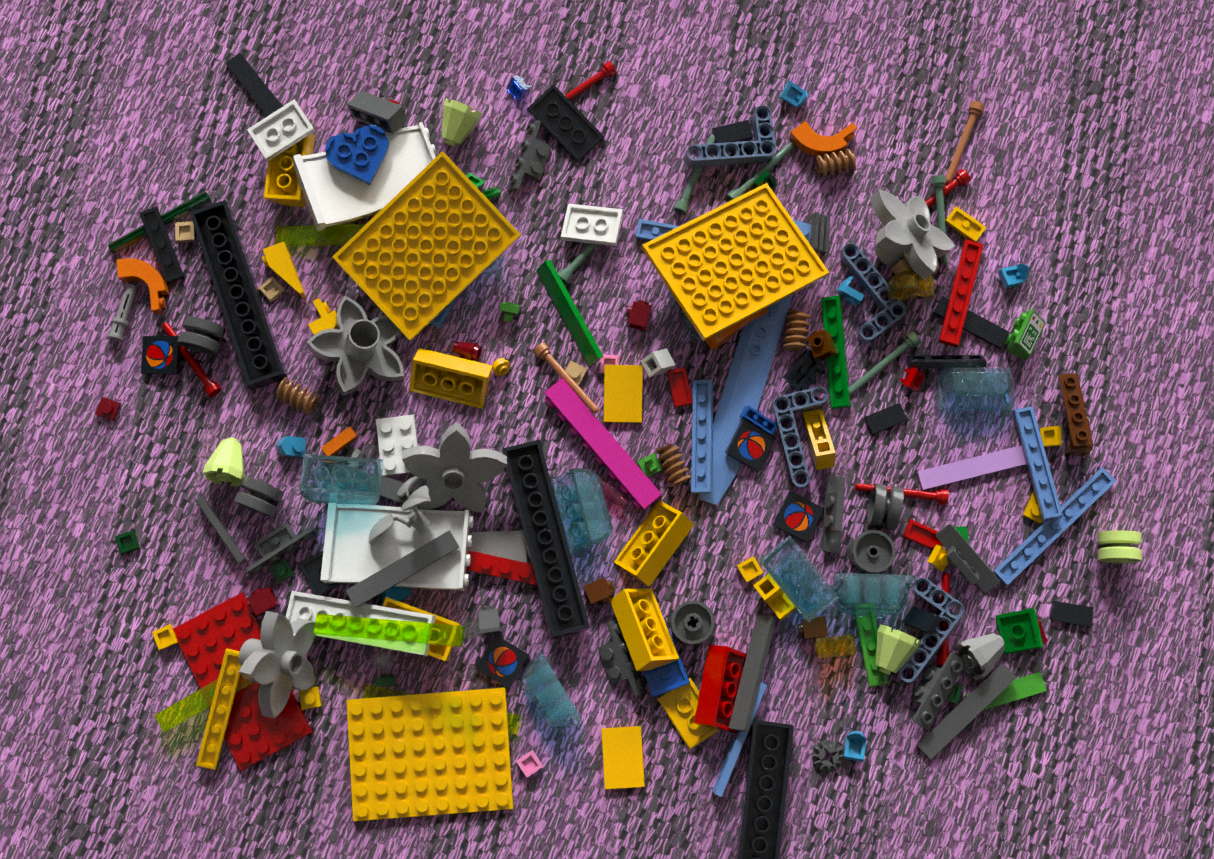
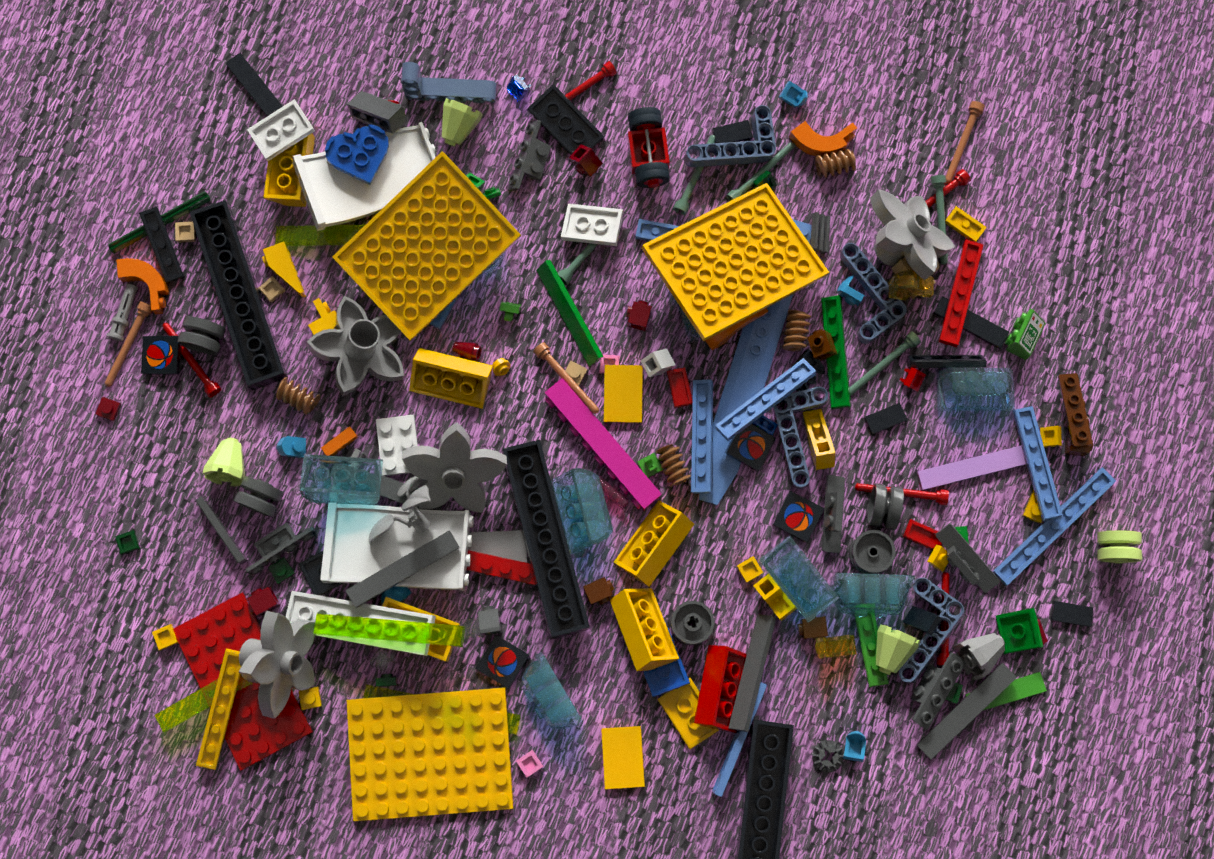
dark grey bracket [598,619,647,697] -> none
dark azure plate [998,264,1029,288] -> none
none -> nougat piece [105,301,153,387]
none -> sand blue beam [401,62,497,104]
none -> dark red brick [569,144,603,177]
none -> brick [627,107,670,188]
none -> medium blue plate [715,358,816,441]

